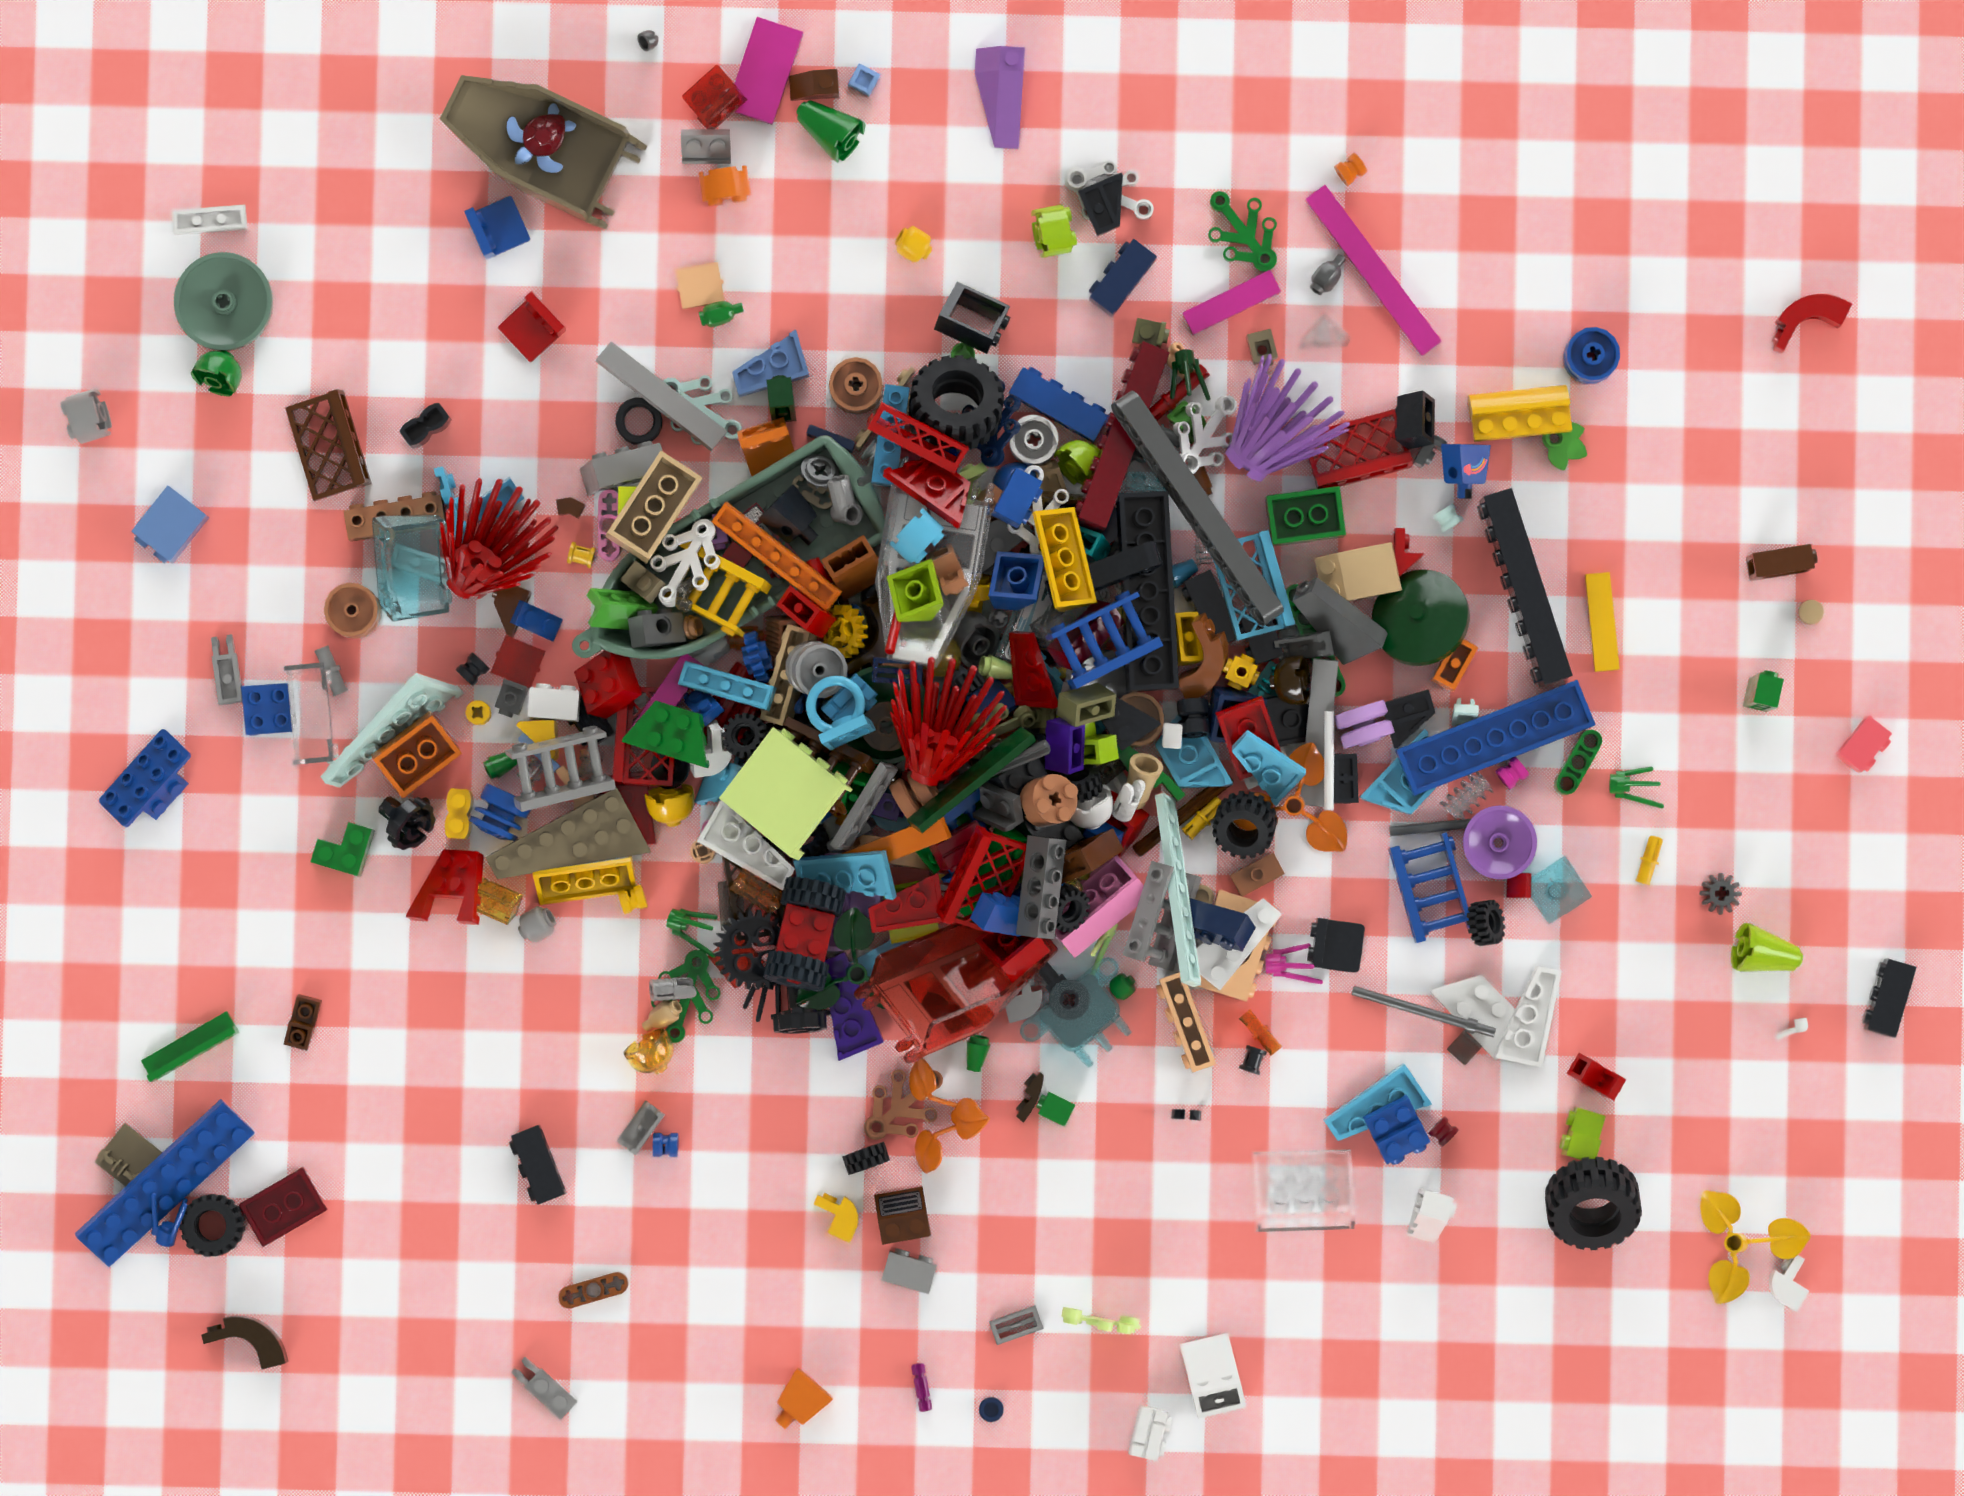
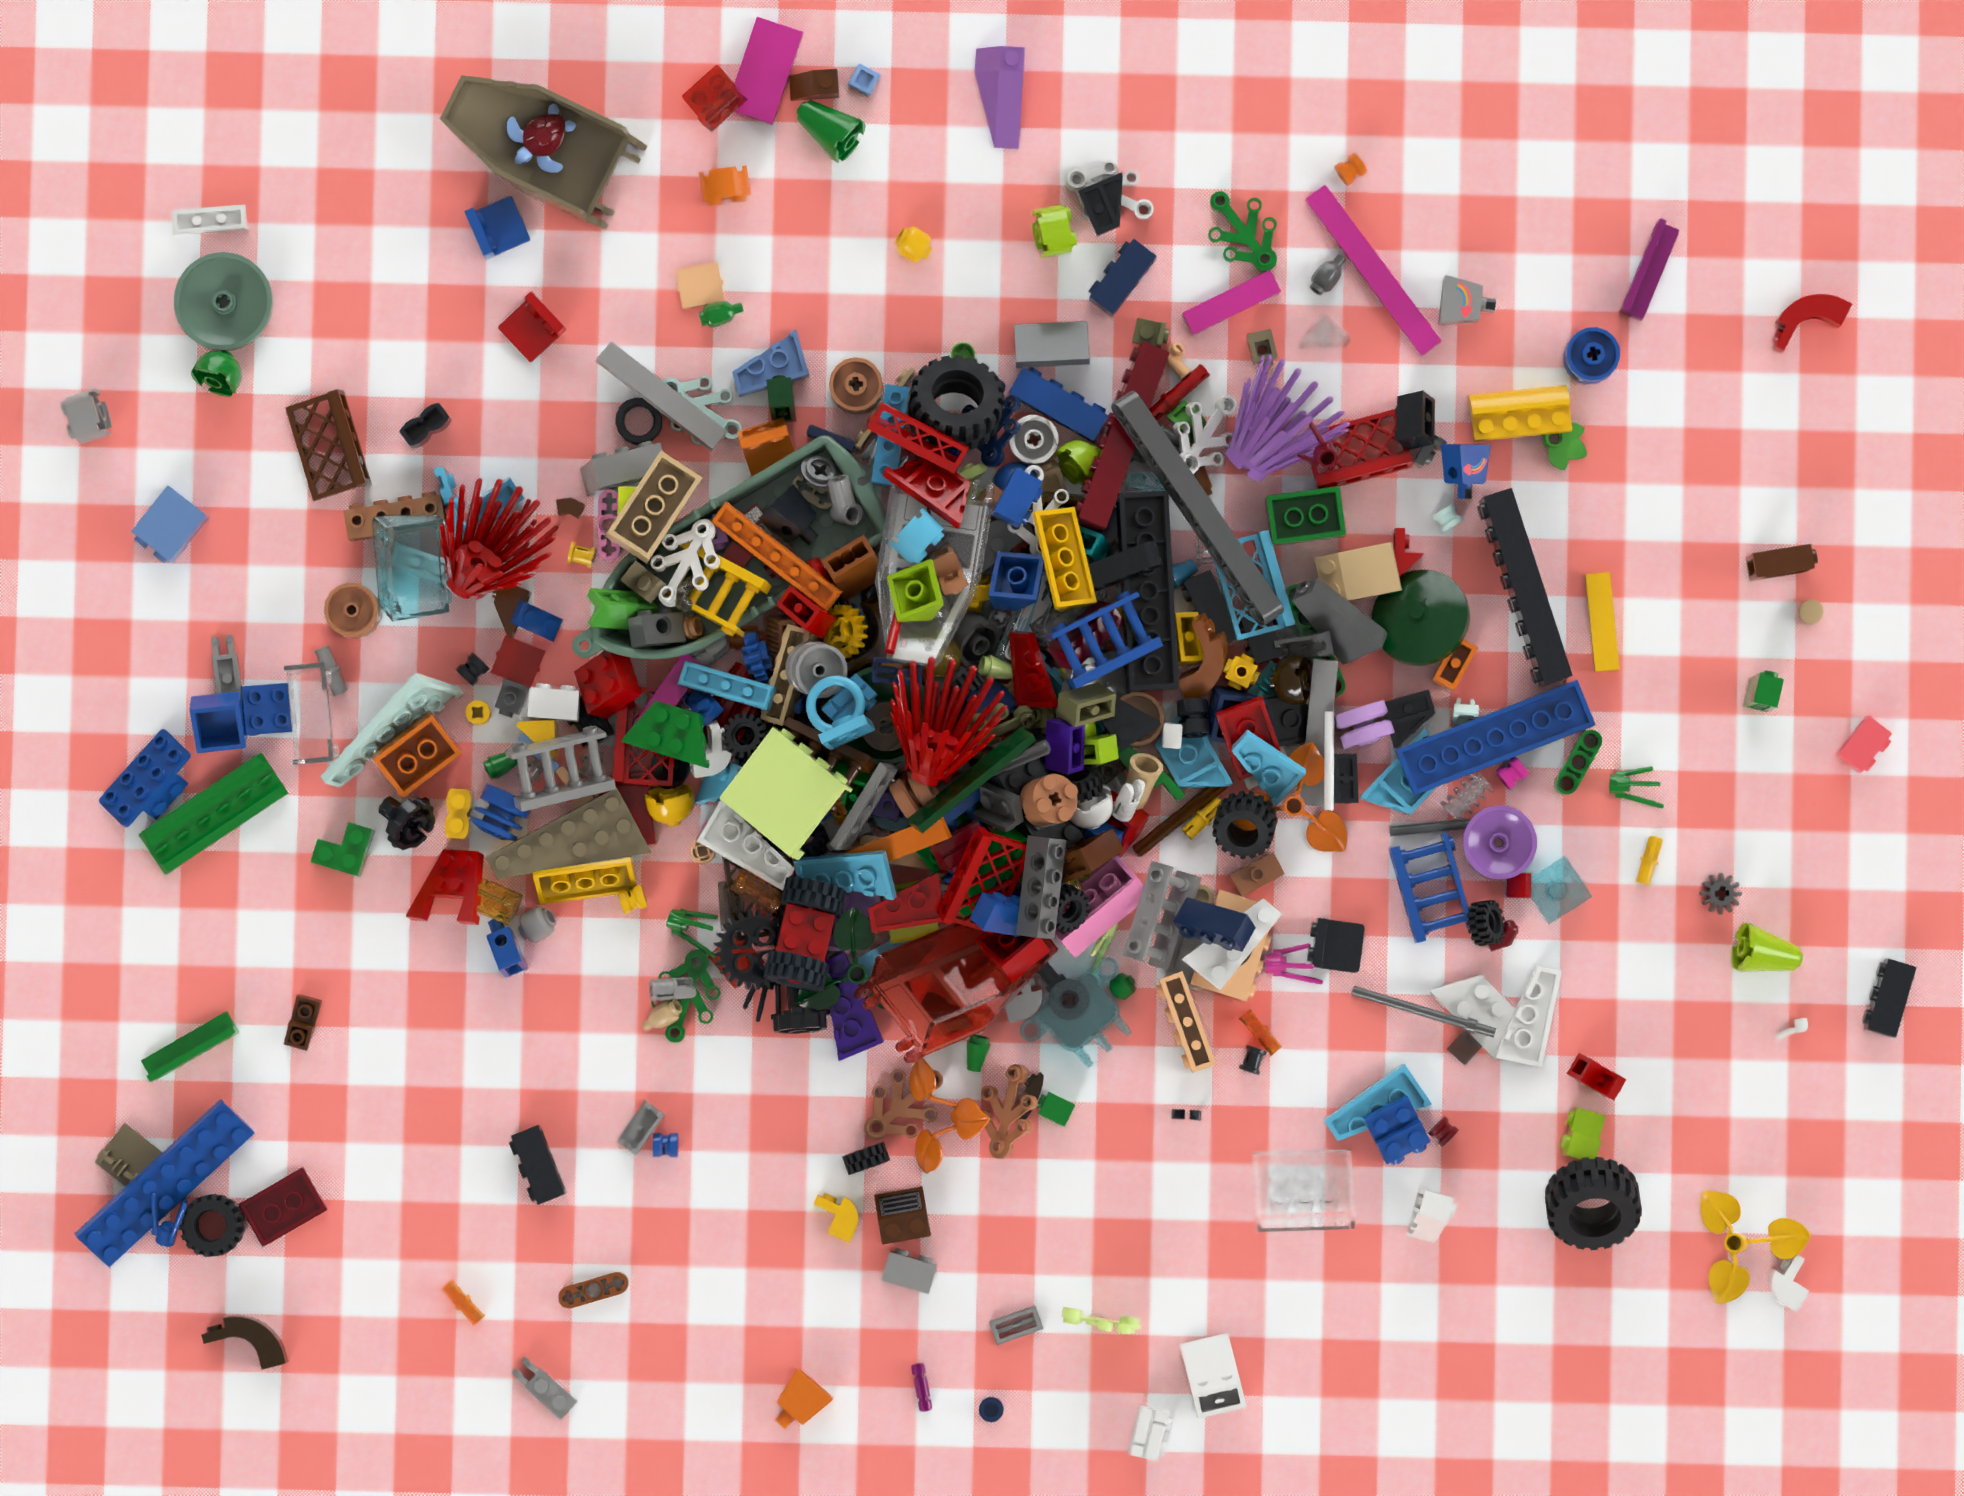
clear yellow cylinder [623,1028,674,1075] -> none
dark grey hinge [637,30,659,51] -> none
light grey plate [681,129,731,164] -> none
black window [934,281,1011,354] -> none
light aqua tile [1155,793,1201,987] -> none
dark green plant [1170,349,1211,401] -> none
none -> green plate [138,753,289,876]
none -> blue piece [189,691,248,753]
none -> clear orange pin [441,1279,485,1326]
none -> blue torso [486,917,529,978]
none -> nougat plant [981,1064,1038,1159]
none -> tile [1014,321,1090,368]
none -> dark red plant [1297,421,1339,467]
none -> light grey torso [1438,275,1496,325]
none -> dark red arm [1488,920,1518,952]
none -> magenta fence [1619,218,1680,321]

